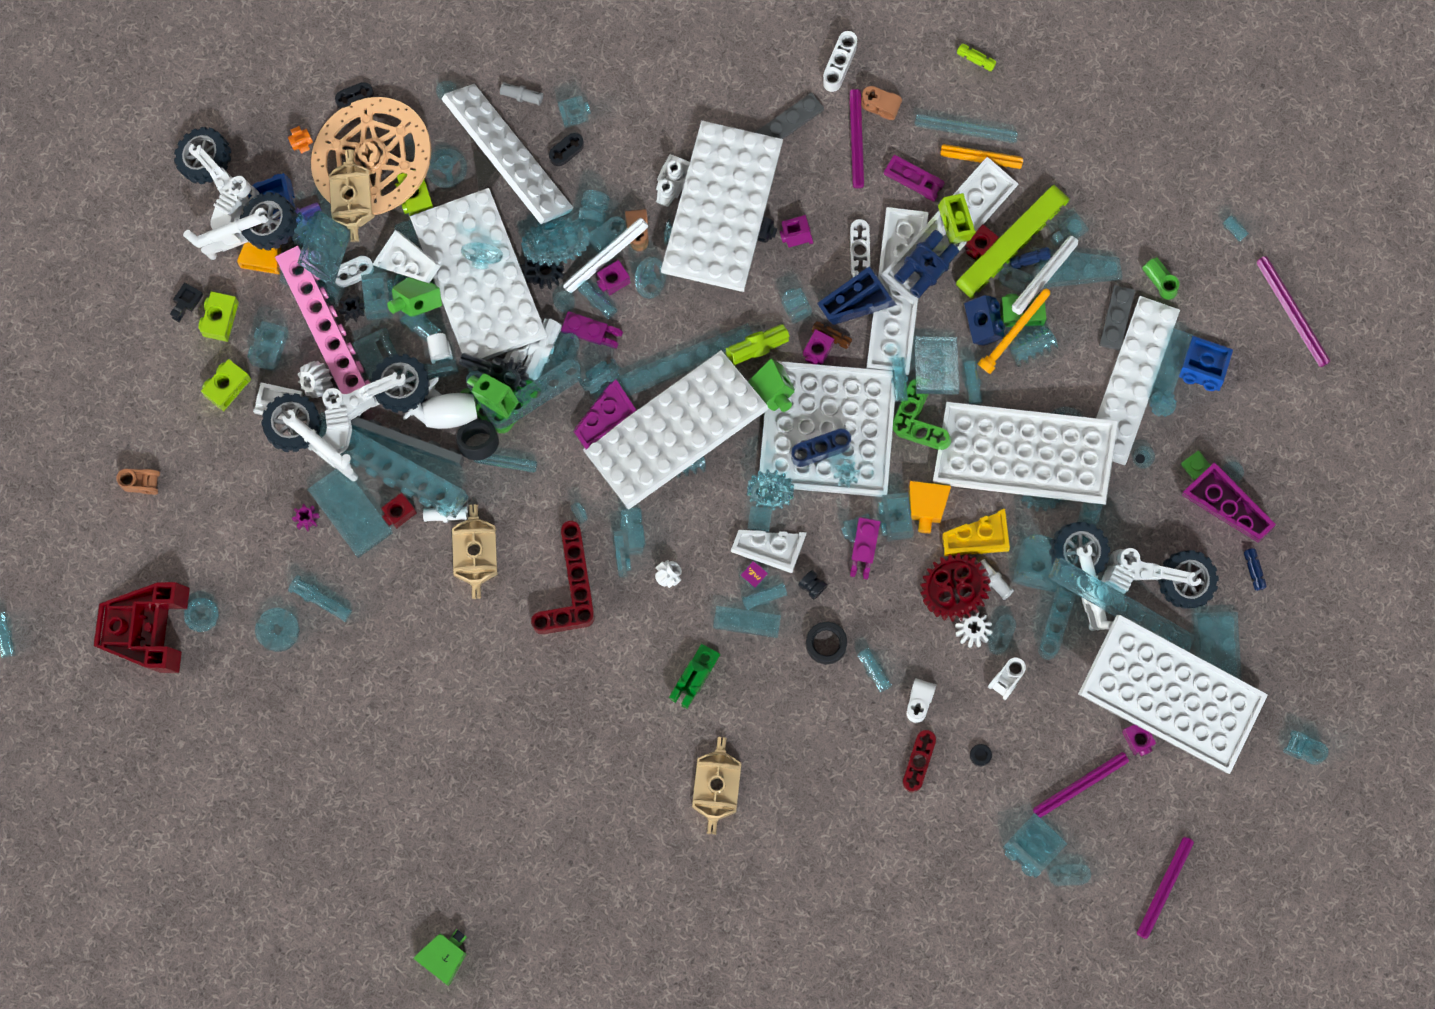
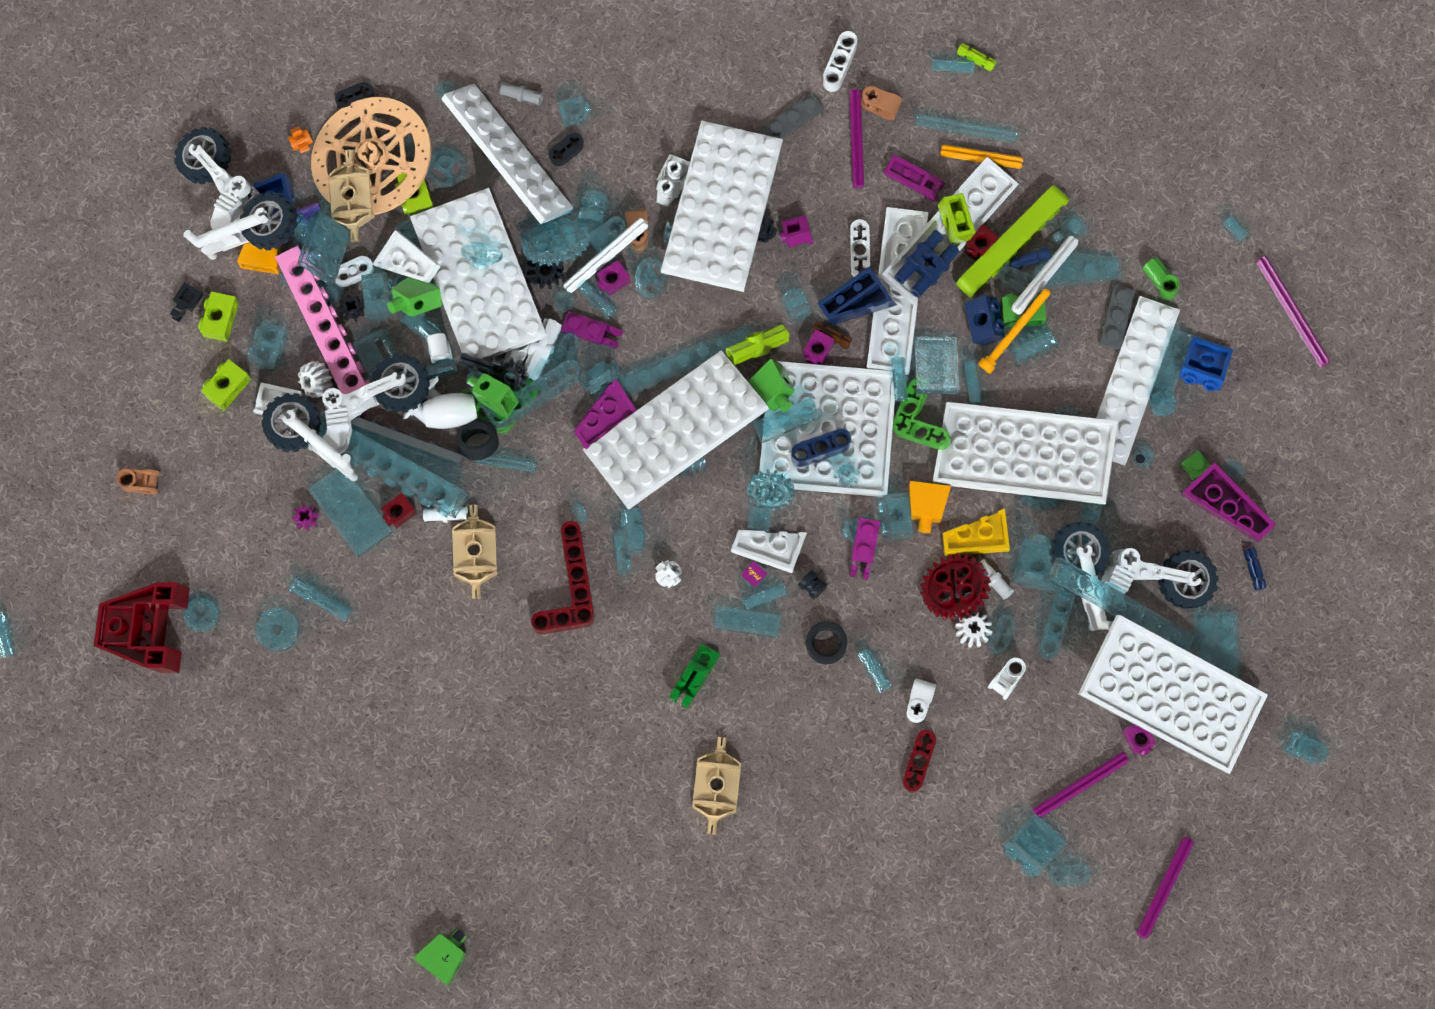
black tile [970,744,992,767] -> none
none -> clear light blue plate [753,397,820,444]
none -> clear light blue pin [932,58,975,74]

